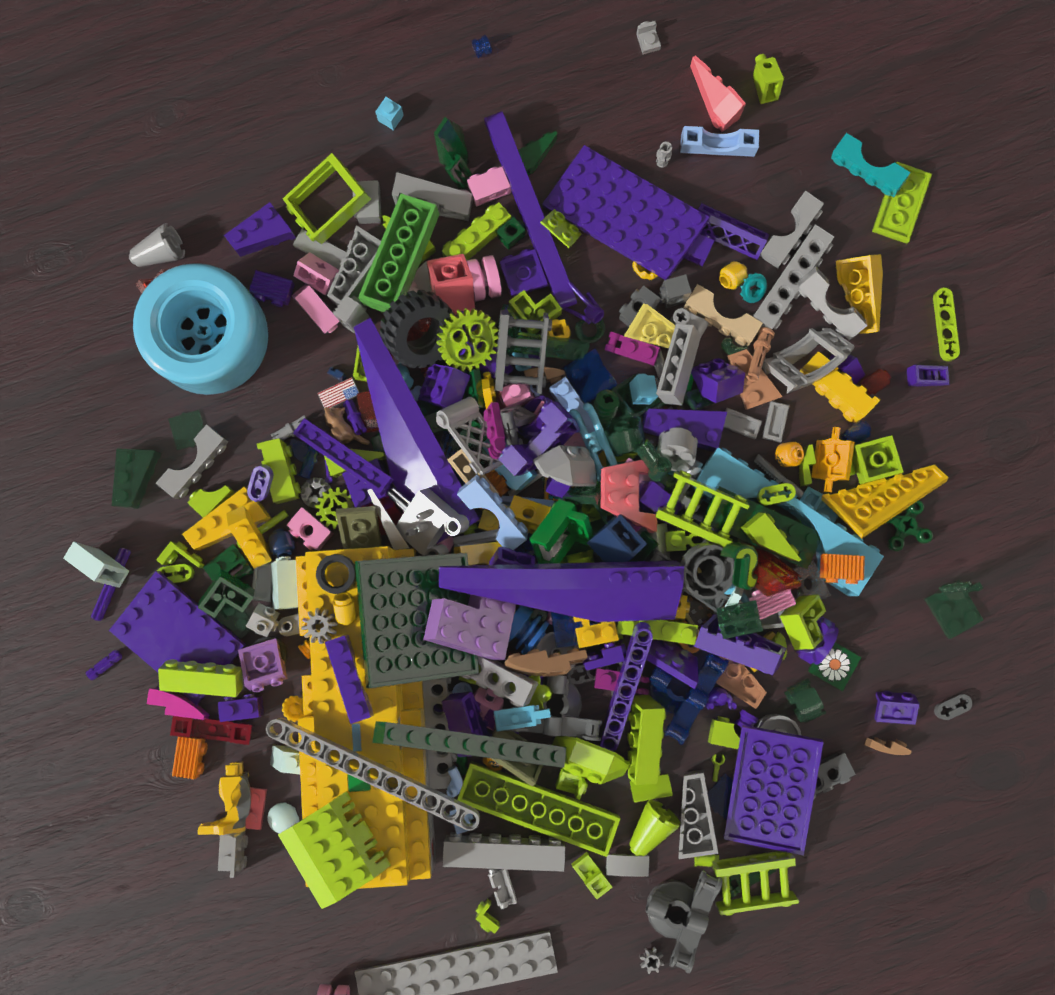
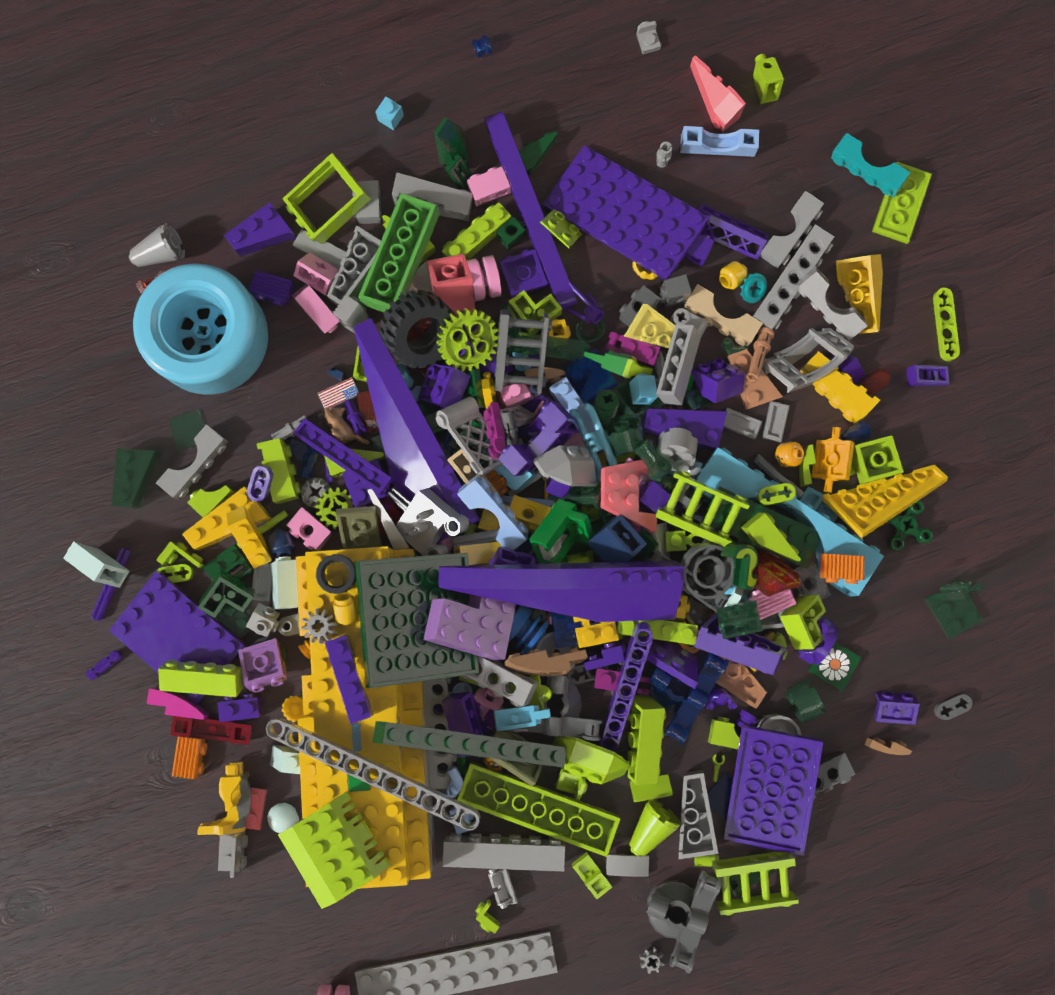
none -> green animal [584,349,653,378]

